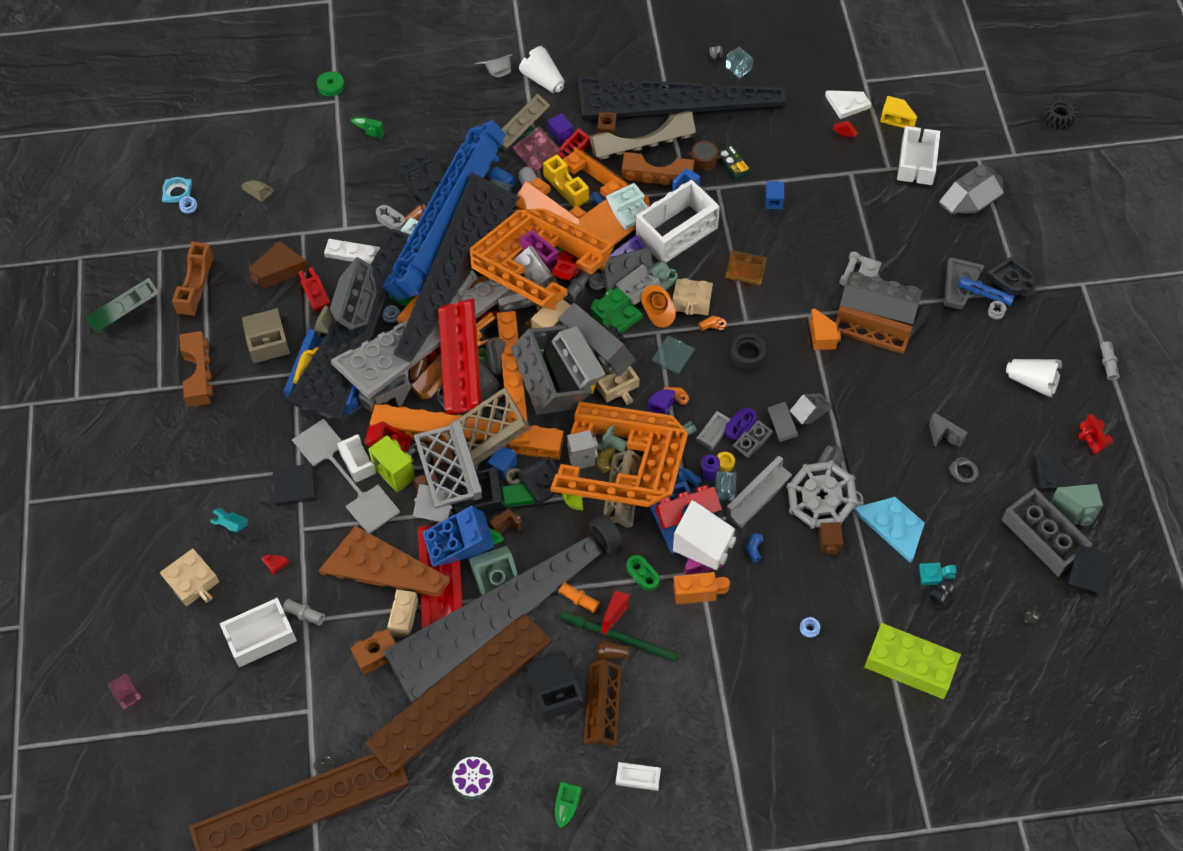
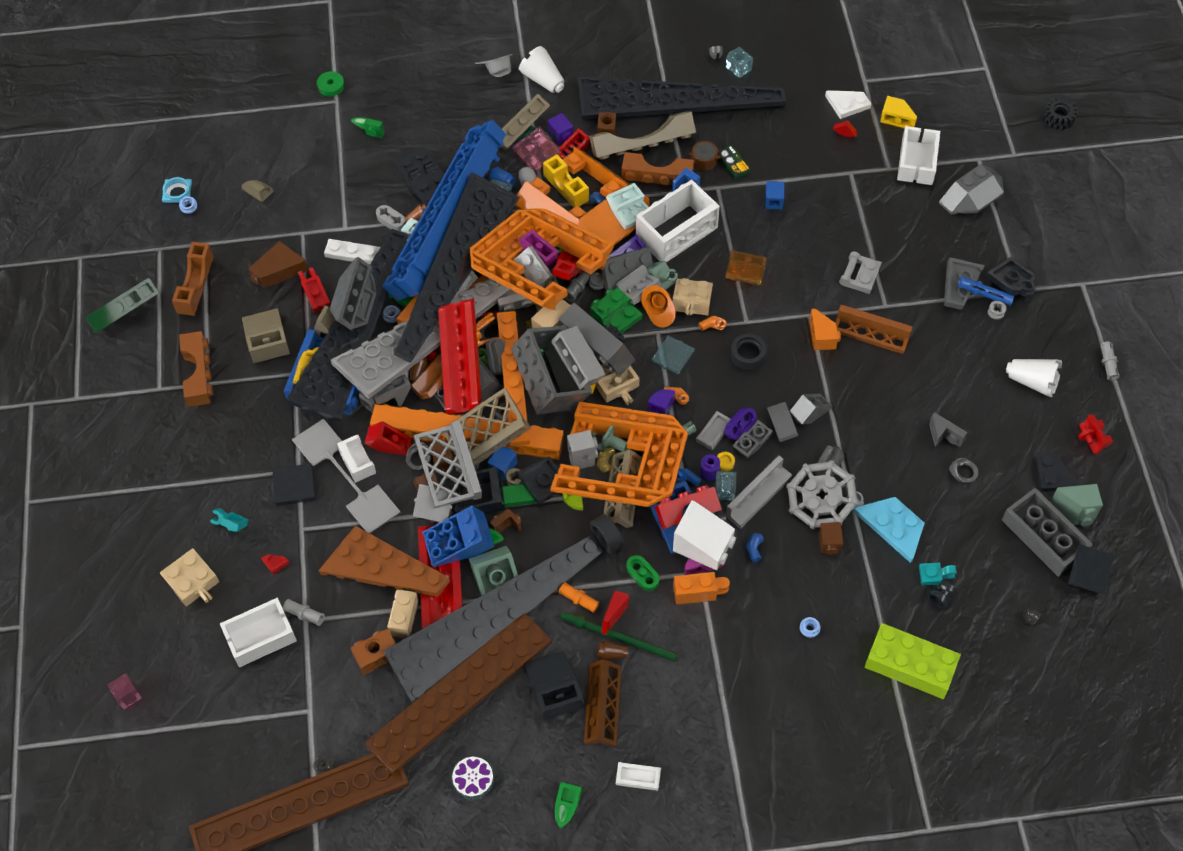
lime brick [369,436,415,493] -> none
dark grey brick [840,272,922,324] -> none

